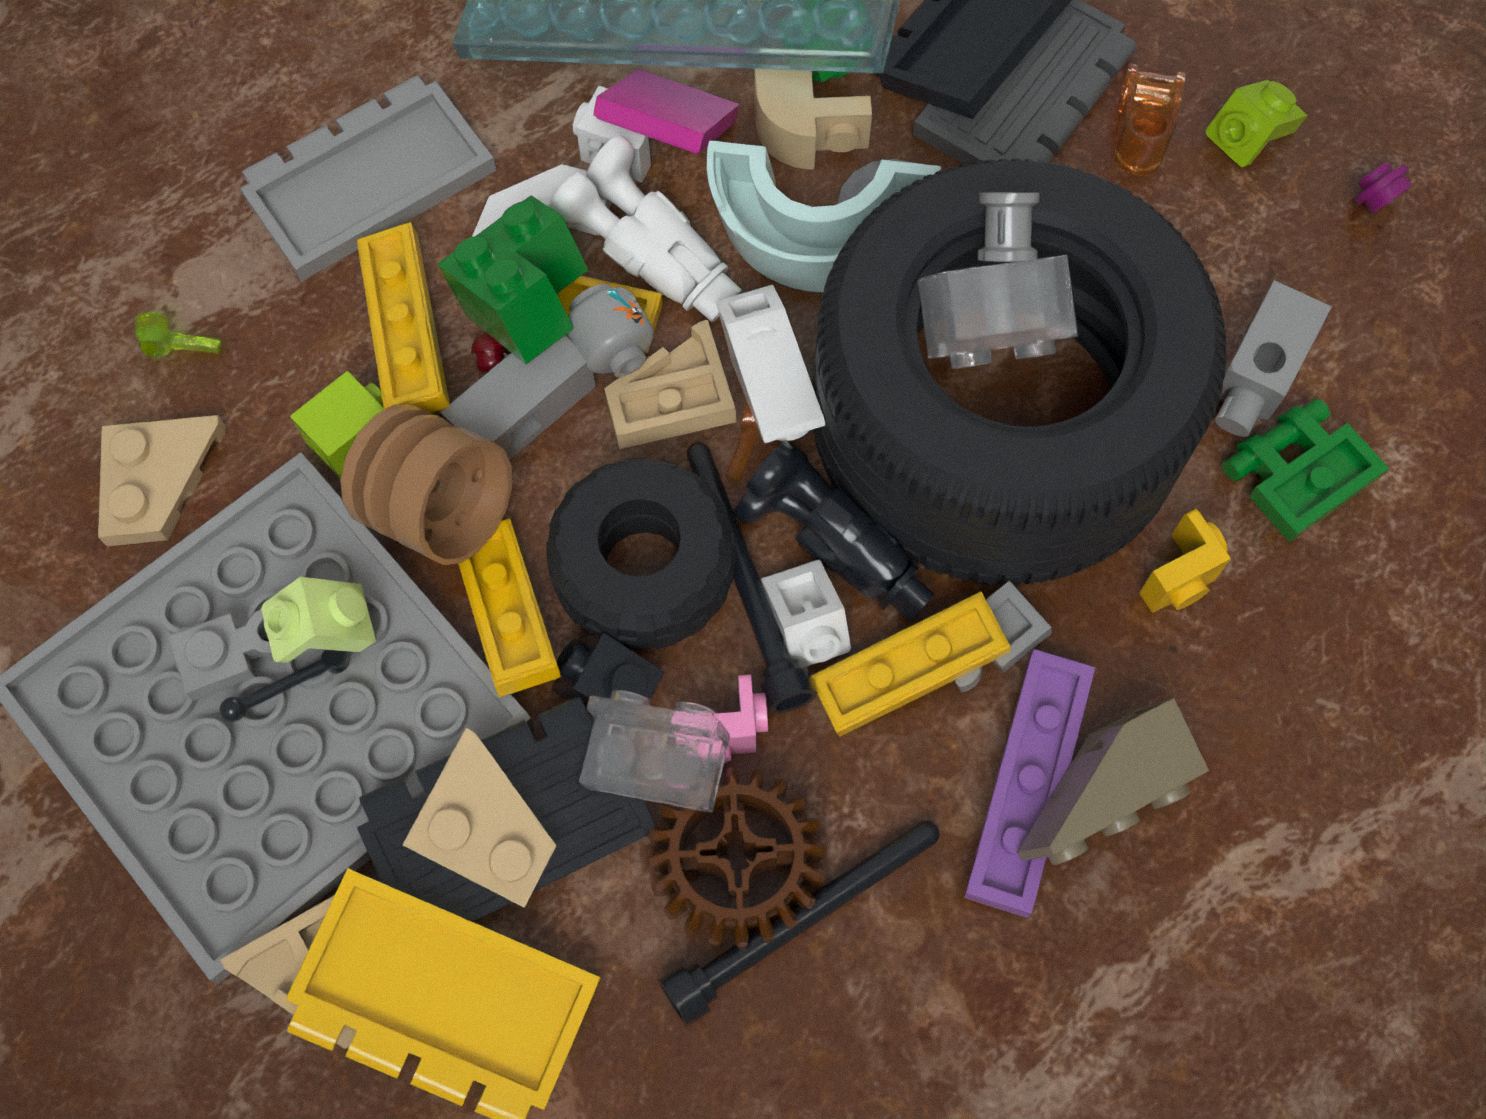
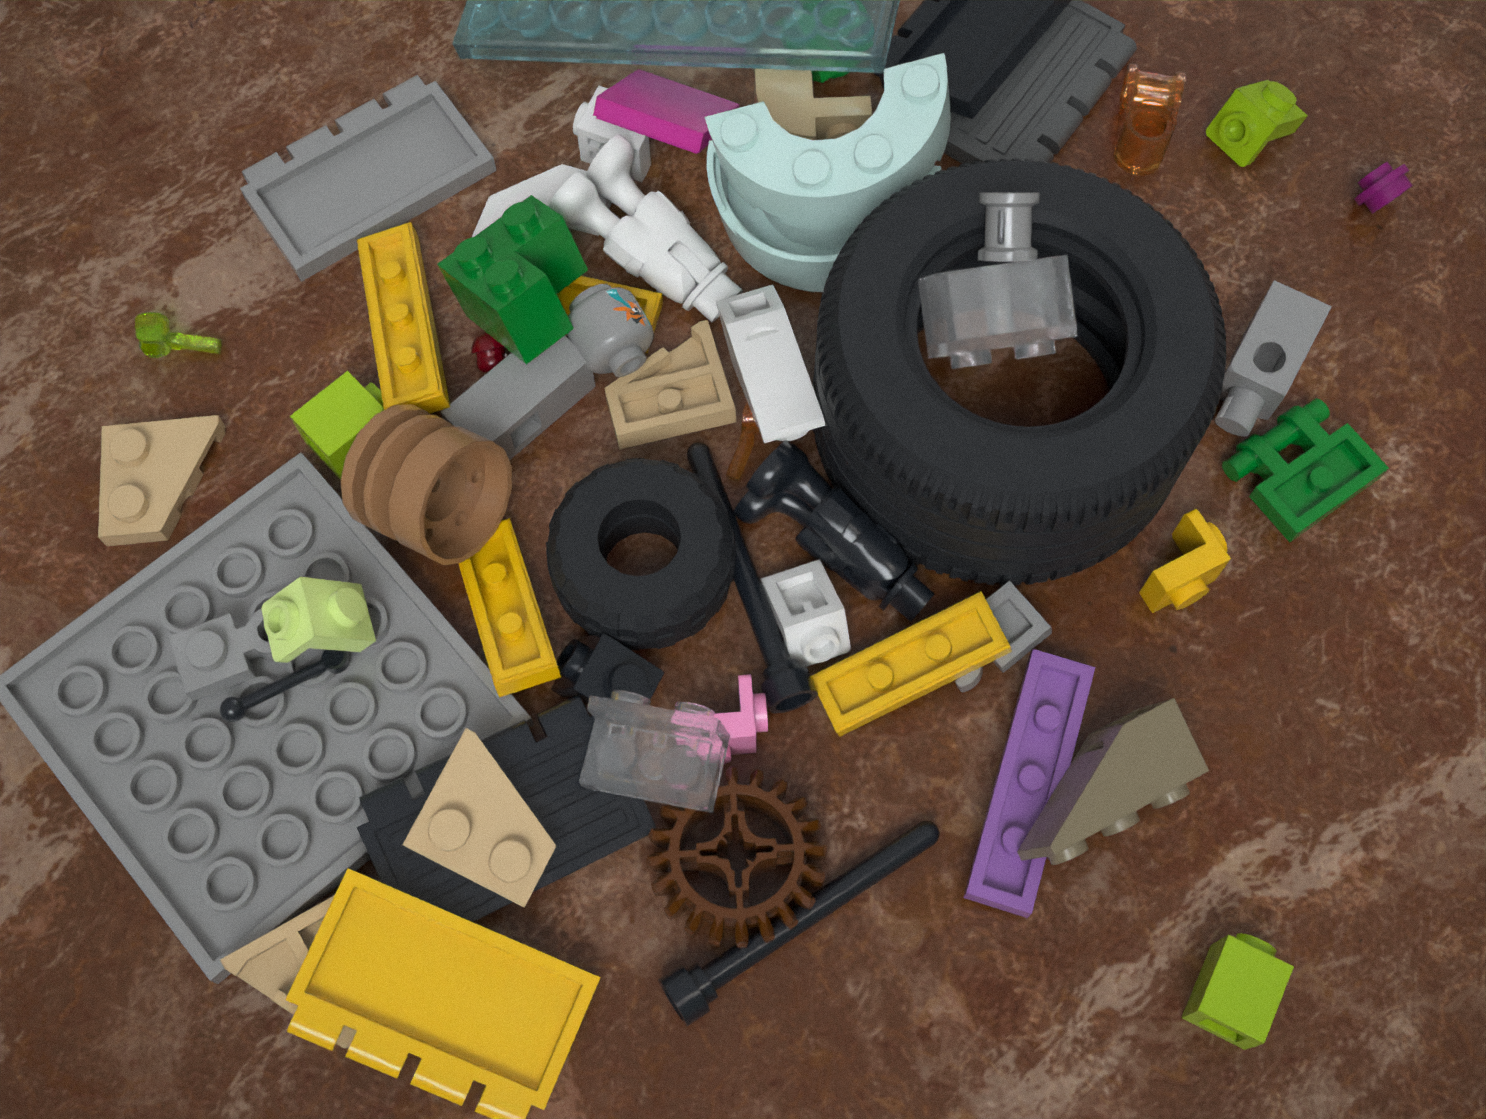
none -> light aqua brick [705,53,951,231]
none -> lime brick [1182,933,1294,1050]

